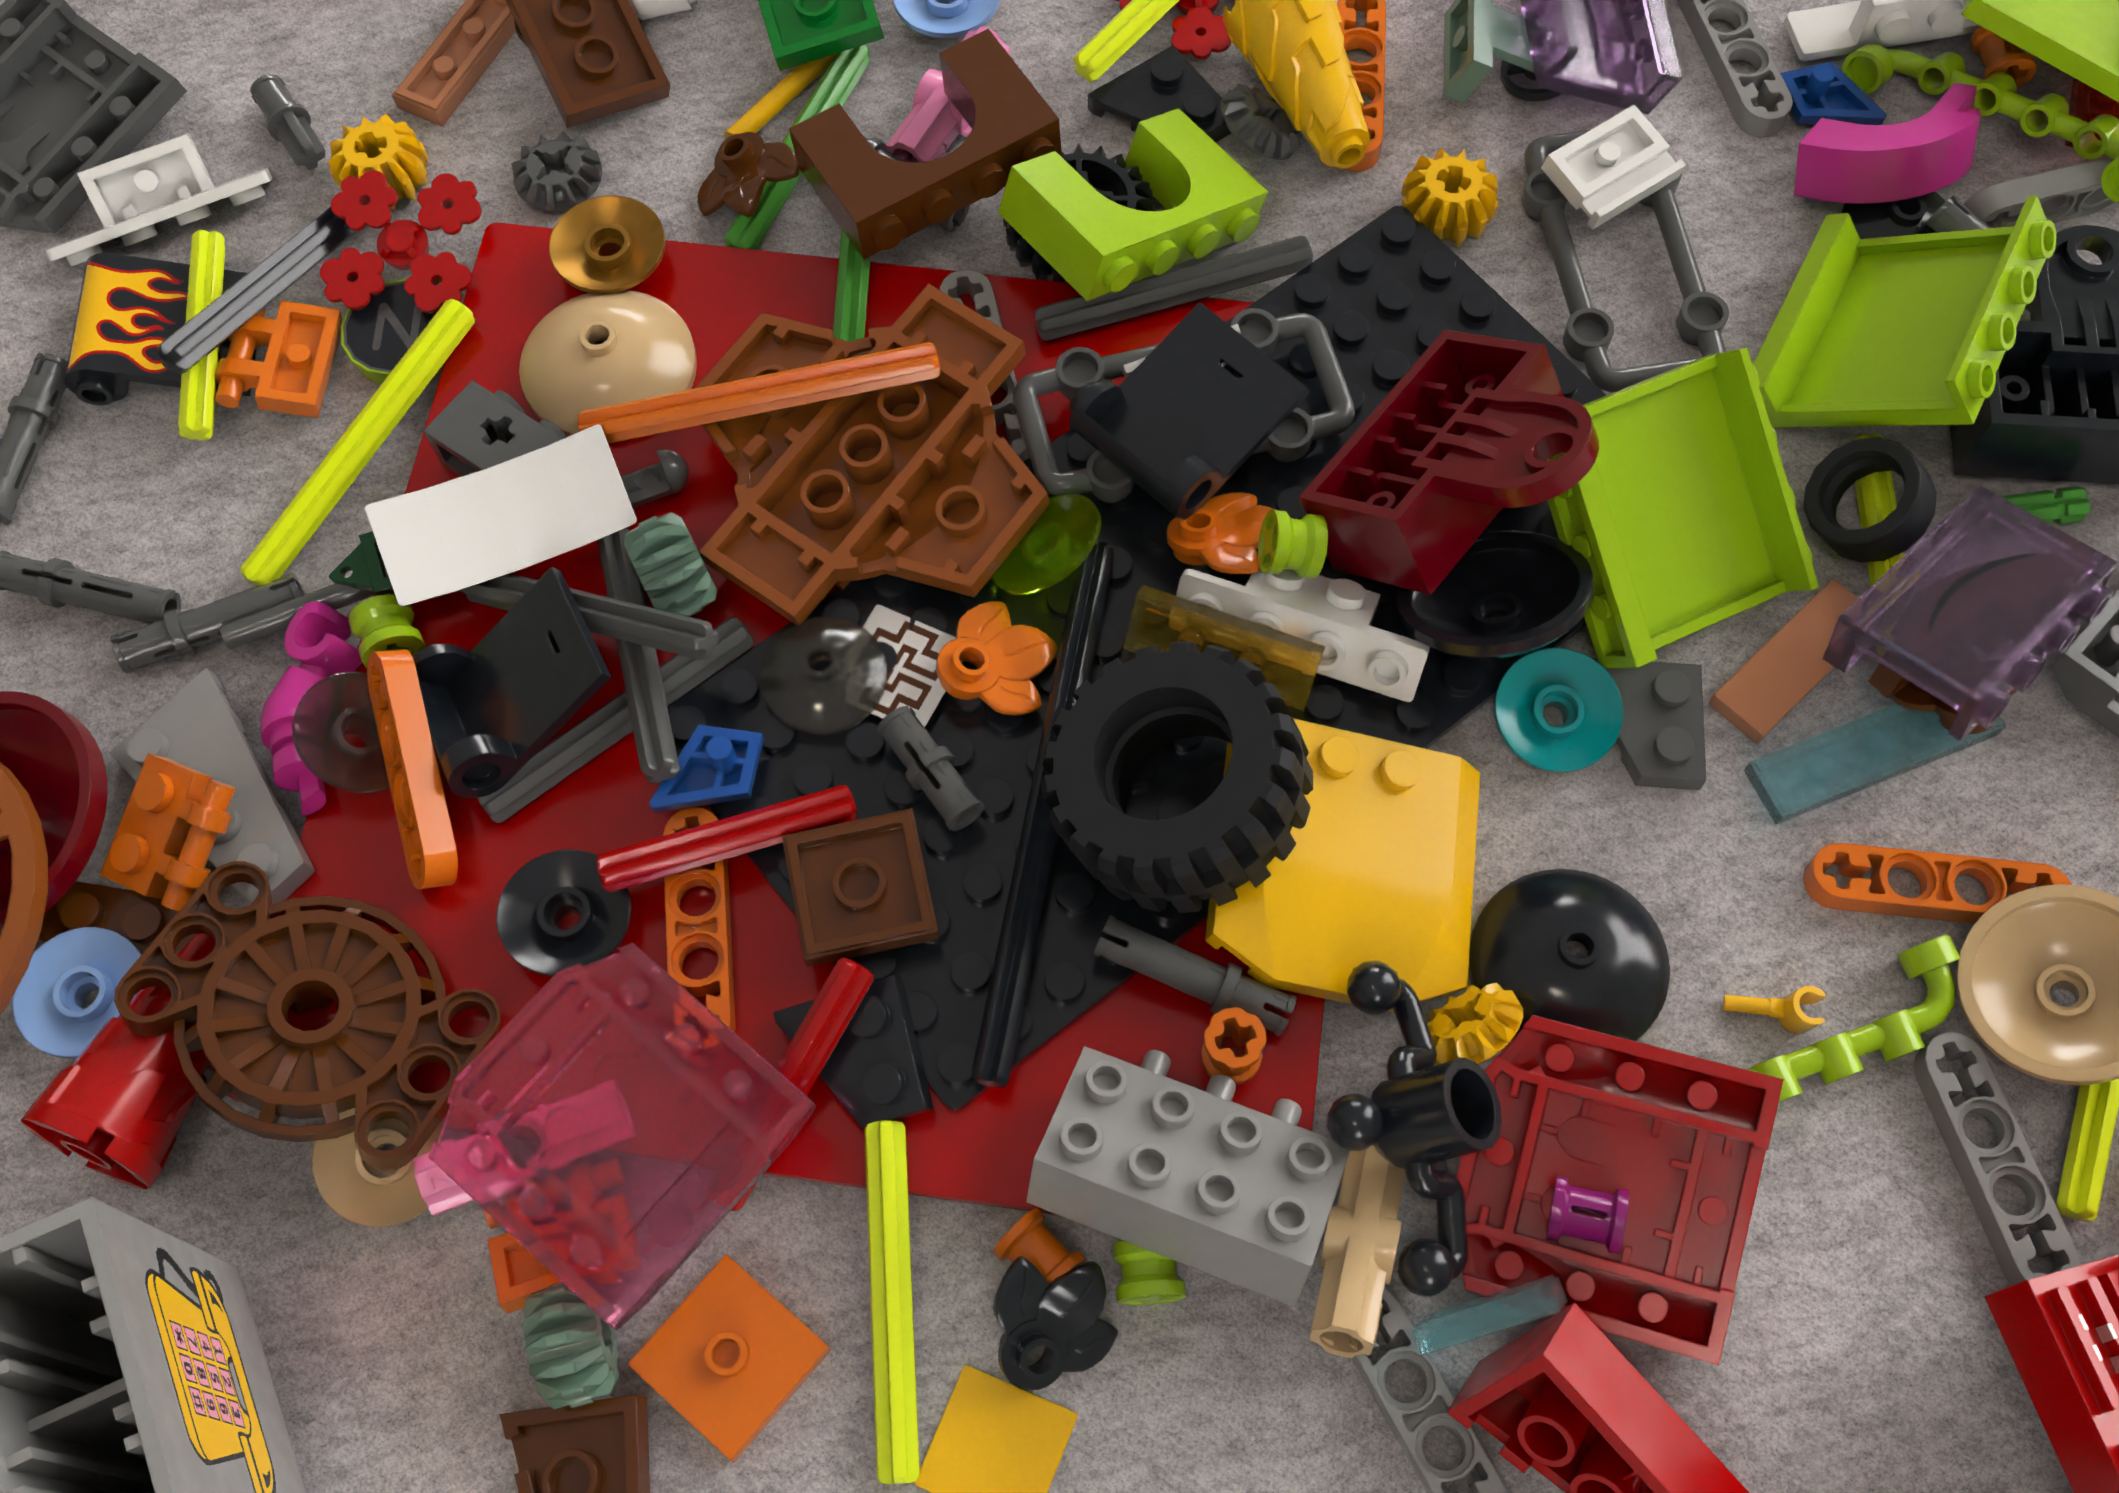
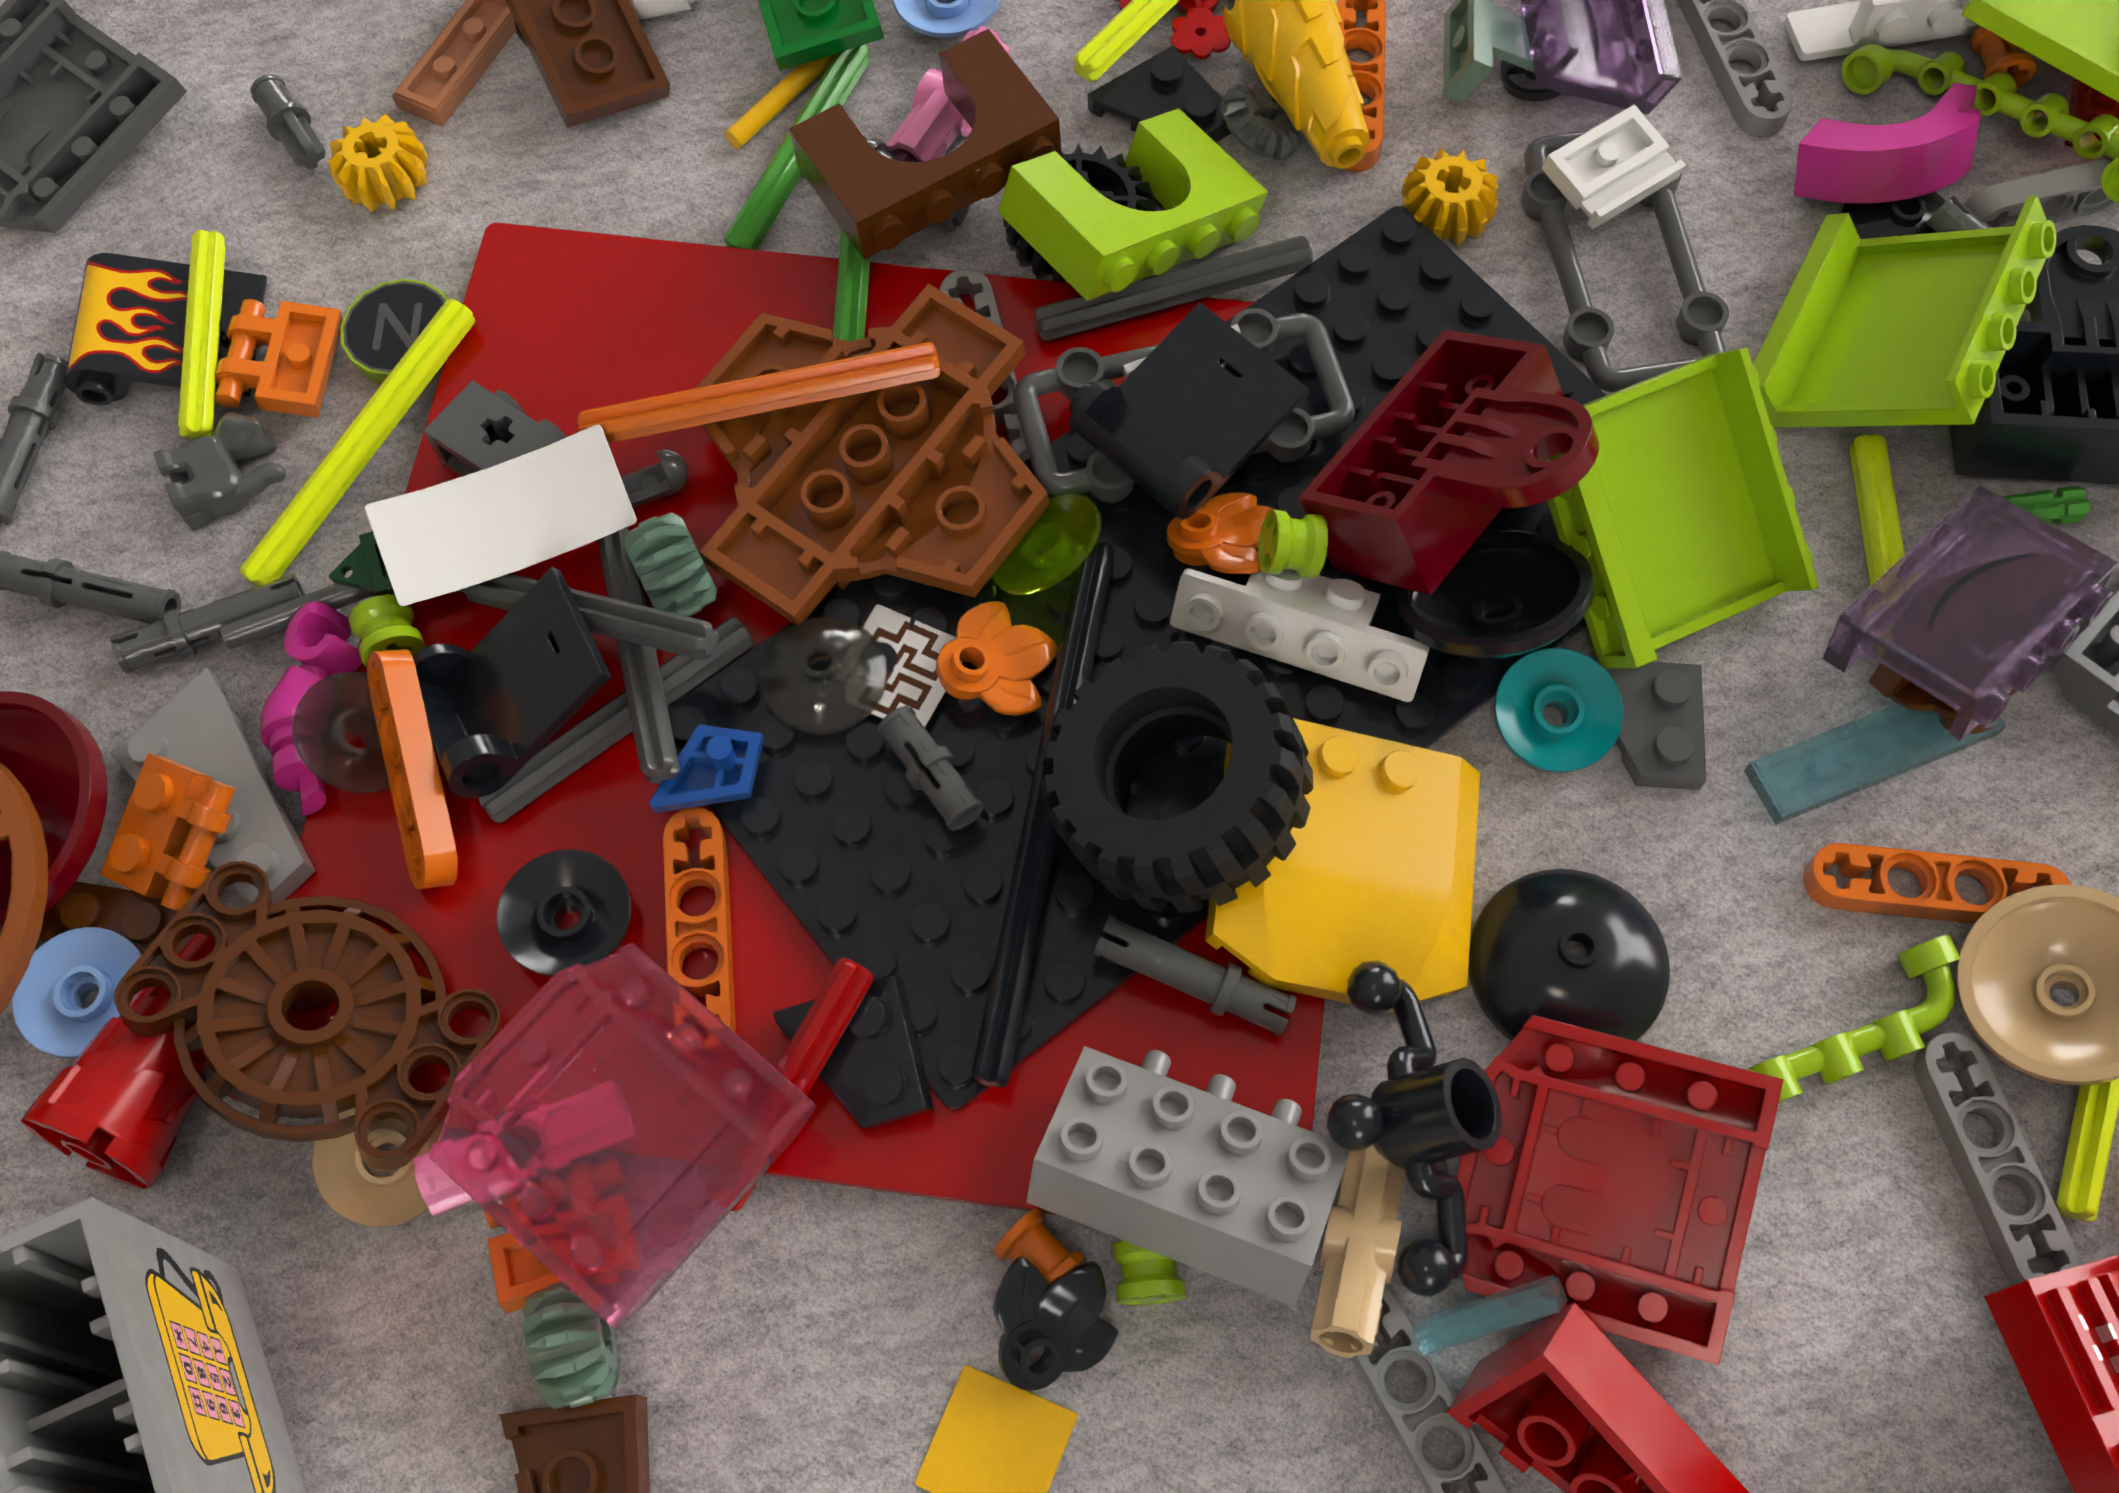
white bracket [45,133,273,266] -> none
axle [157,206,357,374] -> none
red plant [320,170,482,314] -> none
dark grey gear [511,131,602,211] -> none
tan dish [519,290,697,443] -> none
pearl gold dish [549,195,666,294] -> none
red axle [596,785,857,892] -> none
orange plate [628,1254,831,1463] -> none
reddish brown plate [697,132,799,217] -> none
reddish brown plate [782,808,940,967] -> none
neon yellow axle [864,1120,920,1485] -> none
clear yellow tile [1123,585,1326,711] -> none
orange bush [1201,1007,1267,1085] -> none
yellow gear [1427,982,1523,1066] -> none
magenta bush [1546,1175,1629,1254] -> none
nougat tile [1708,578,1883,745] -> none
yellow hand [1722,986,1826,1034] -> none
blue piece [1781,61,1886,125] -> none
black tyre [1804,437,1937,563] -> none
none -> dark grey animal [153,412,286,530]

